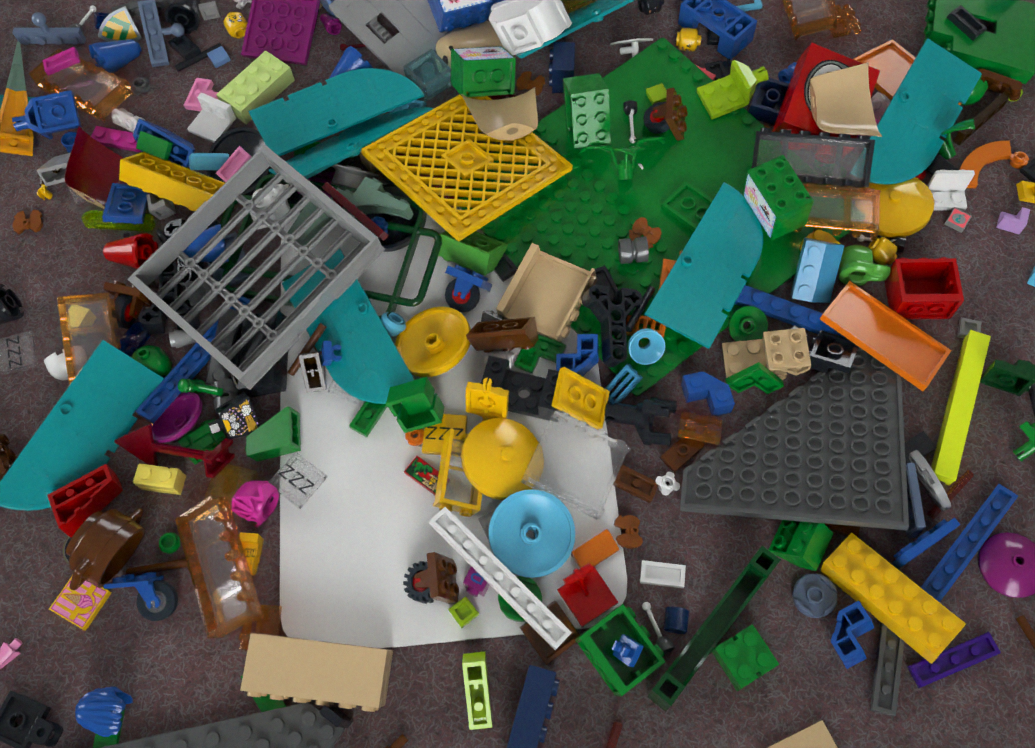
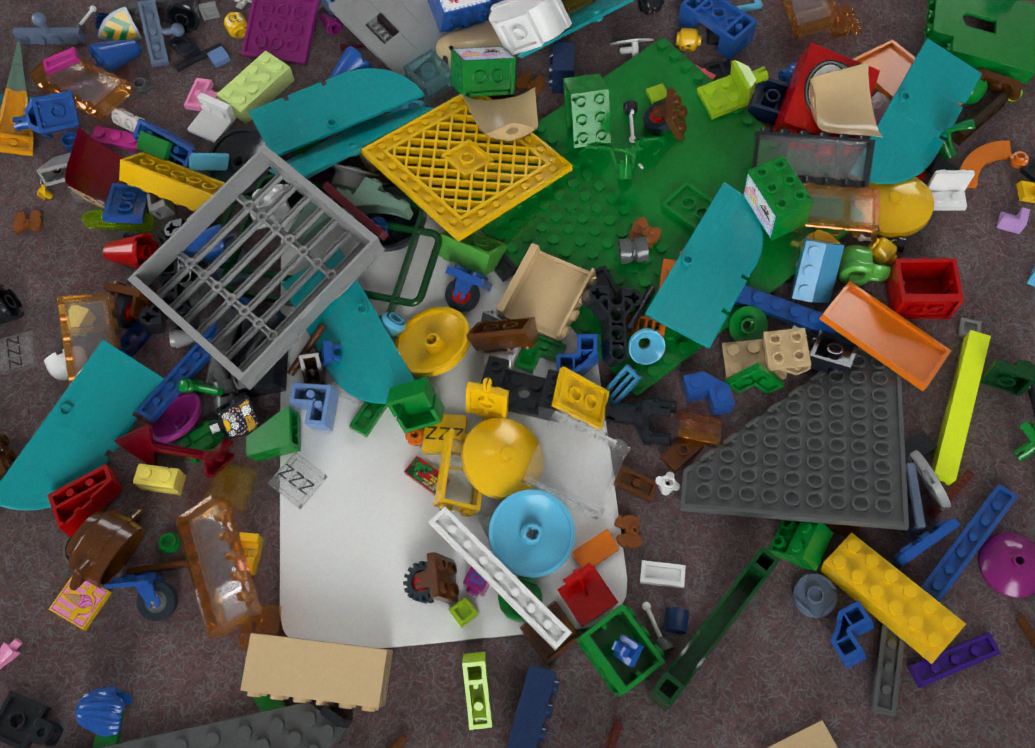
green cylinder [131,345,172,377] -> none
bright pink tile [216,146,252,183] -> none
dark pink piece [231,481,279,528] -> none
green piece [712,624,779,692] -> none
light grey tile [944,207,972,233] -> none
black tile [947,5,987,41] -> none
none -> medium blue brick [289,383,339,431]

